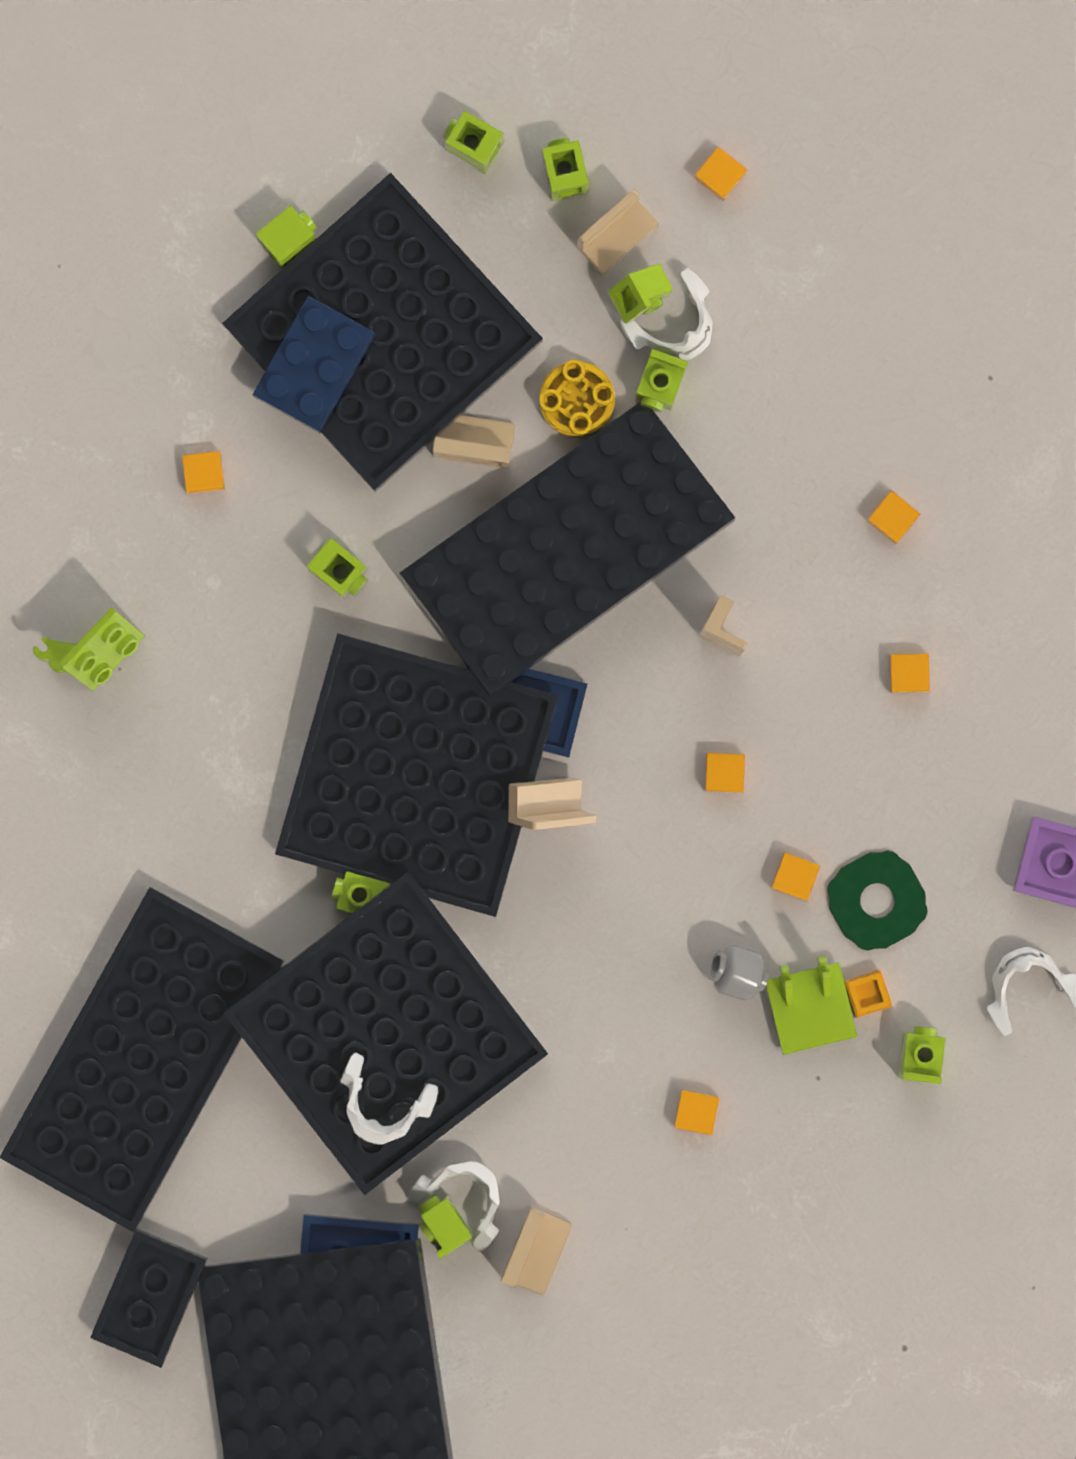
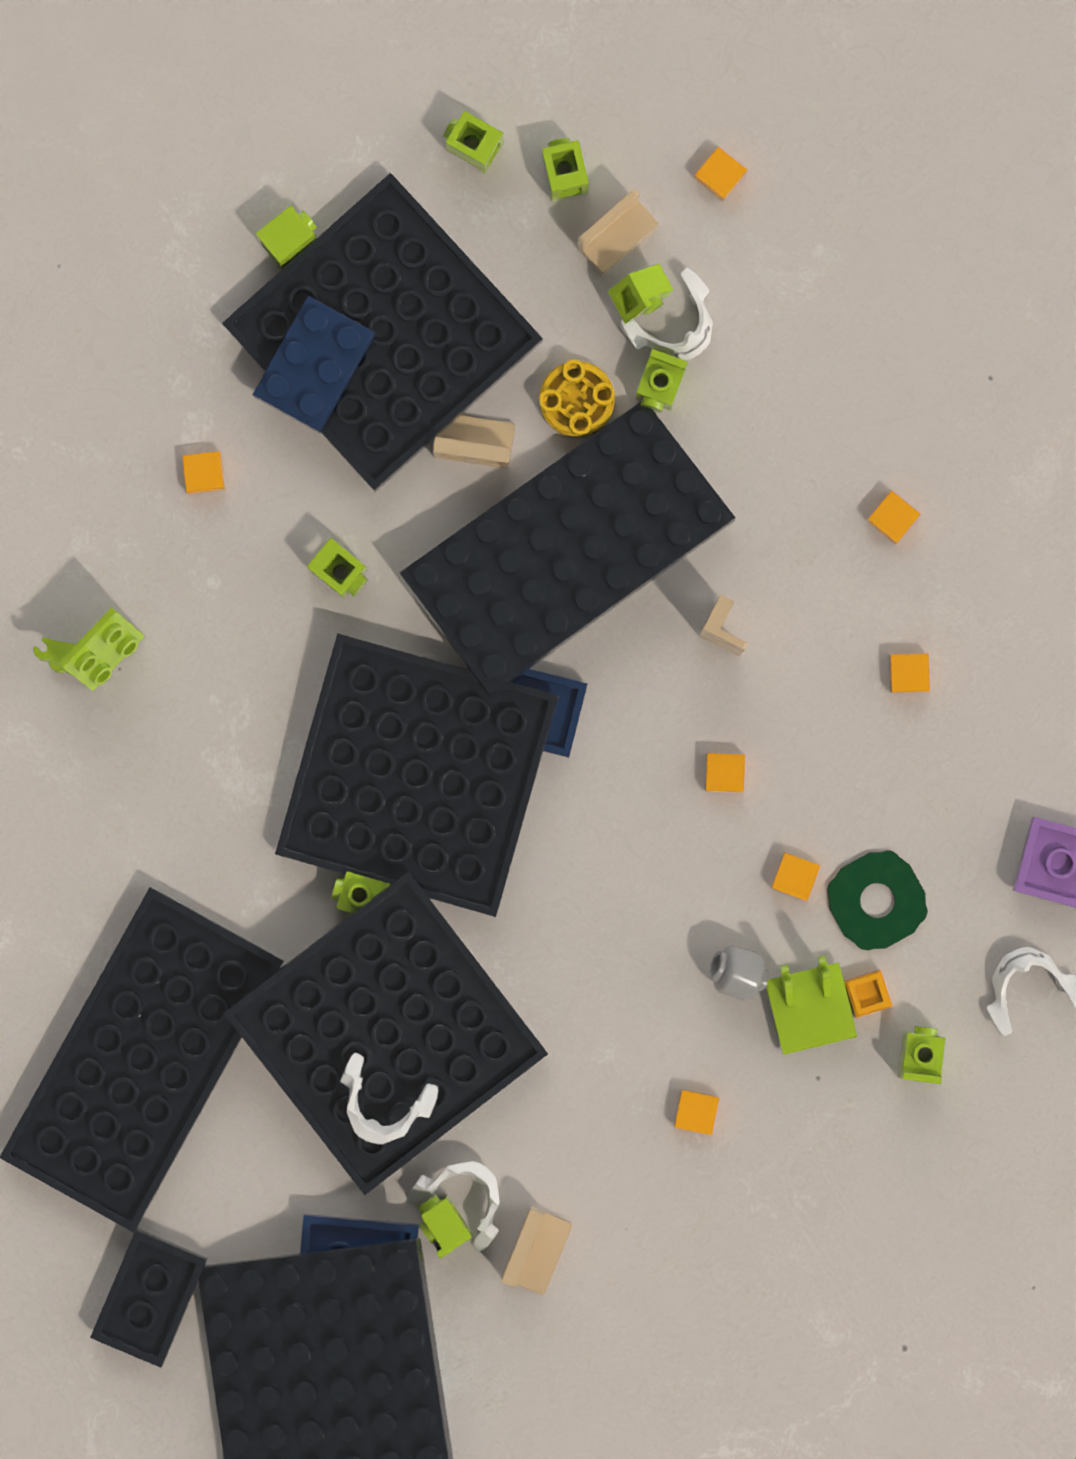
tan panel [508,778,597,830] -> none

